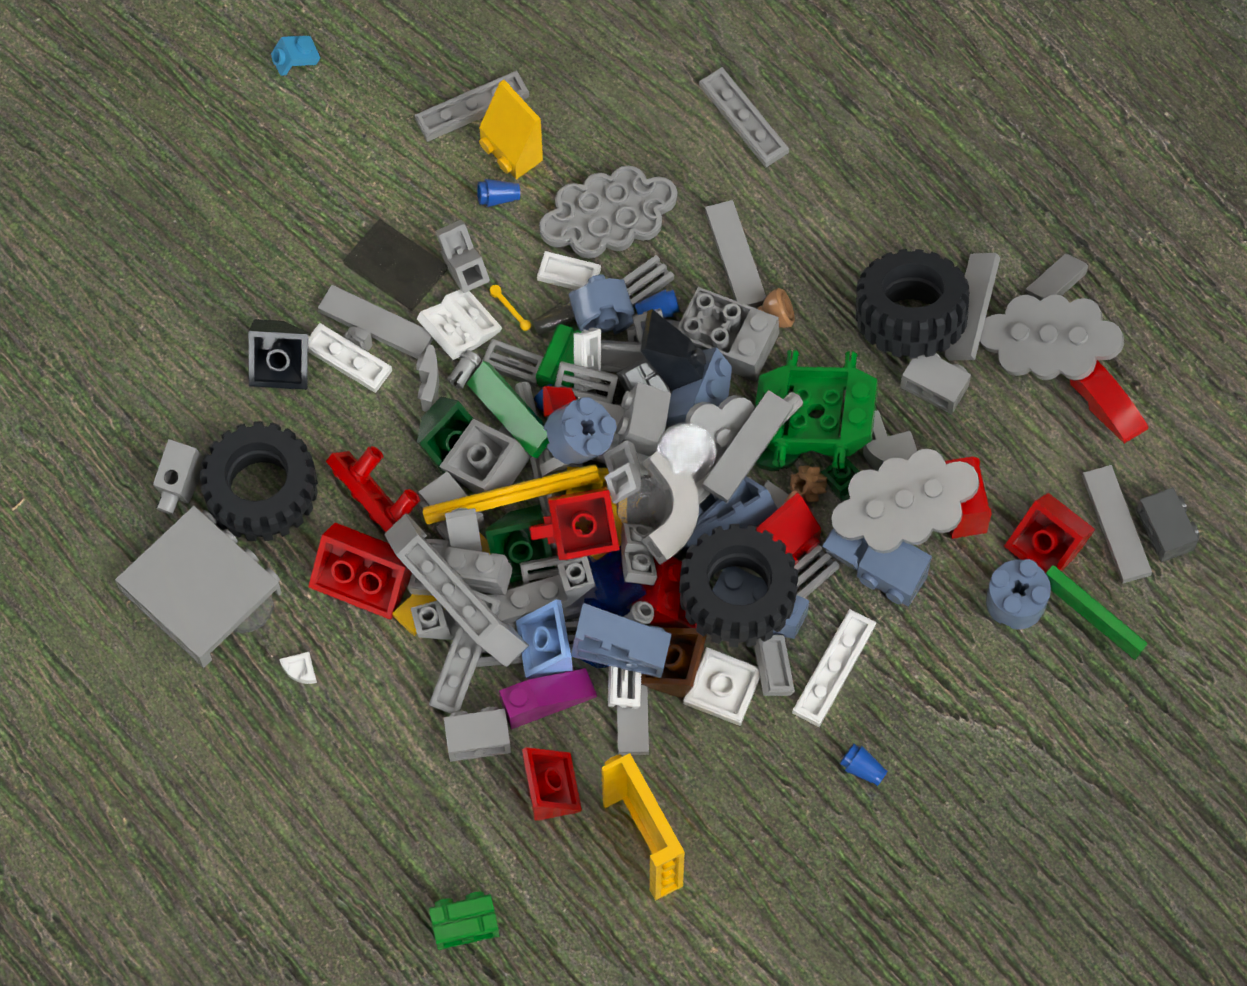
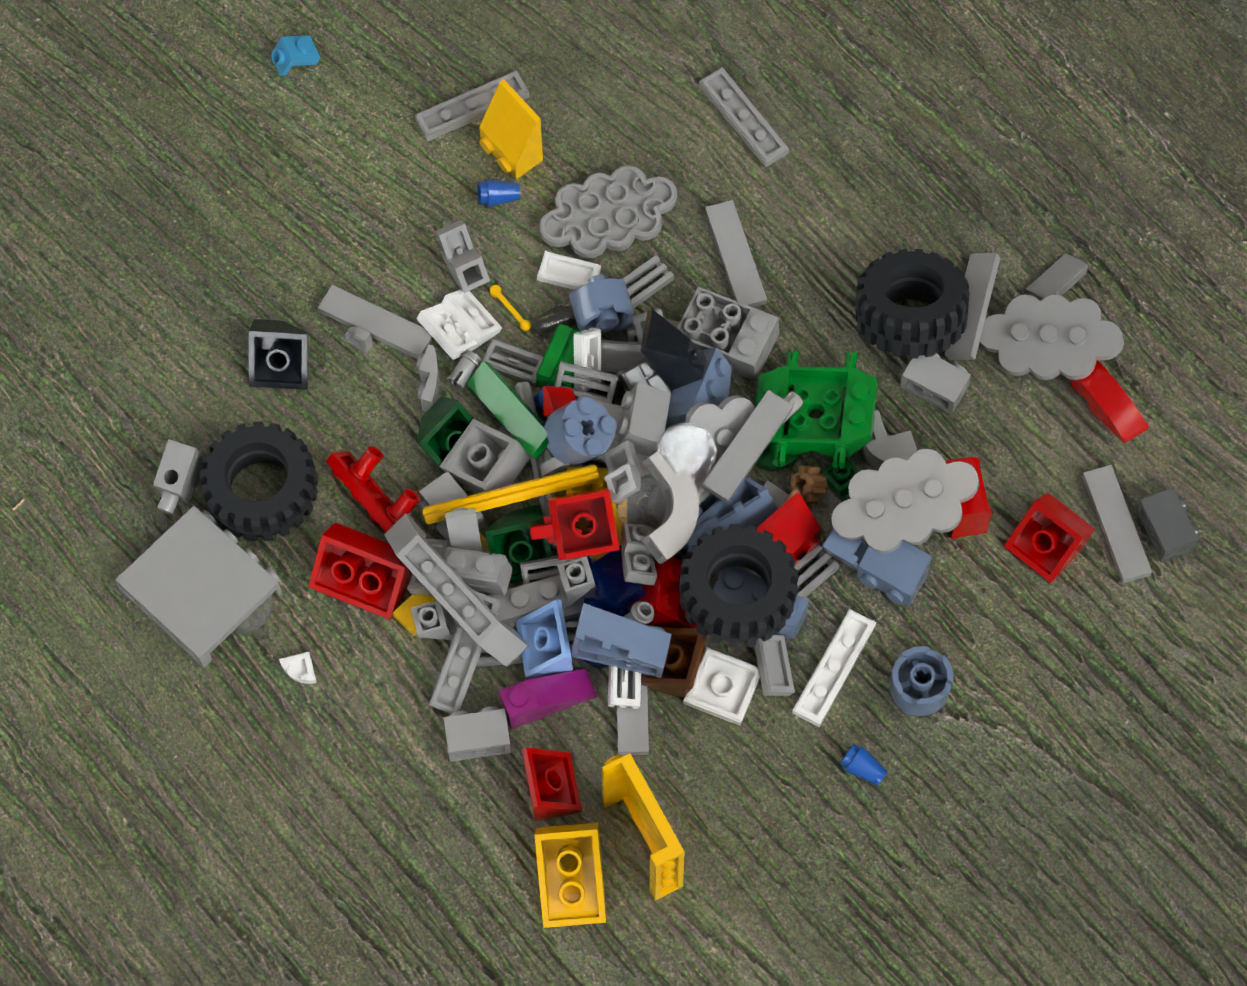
white tile [308,323,392,393] -> none
clear smoke tile [343,219,448,311] -> none
green brick [429,891,500,950] -> none
blue cone [635,289,680,318] -> none
medium nougat brick [757,288,795,328] -> none
sand blue brick [986,559,1051,629] -> none
green tile [1046,565,1147,660] -> none
none -> yellow slope [534,822,606,928]
none -> sand blue brick [889,646,954,716]

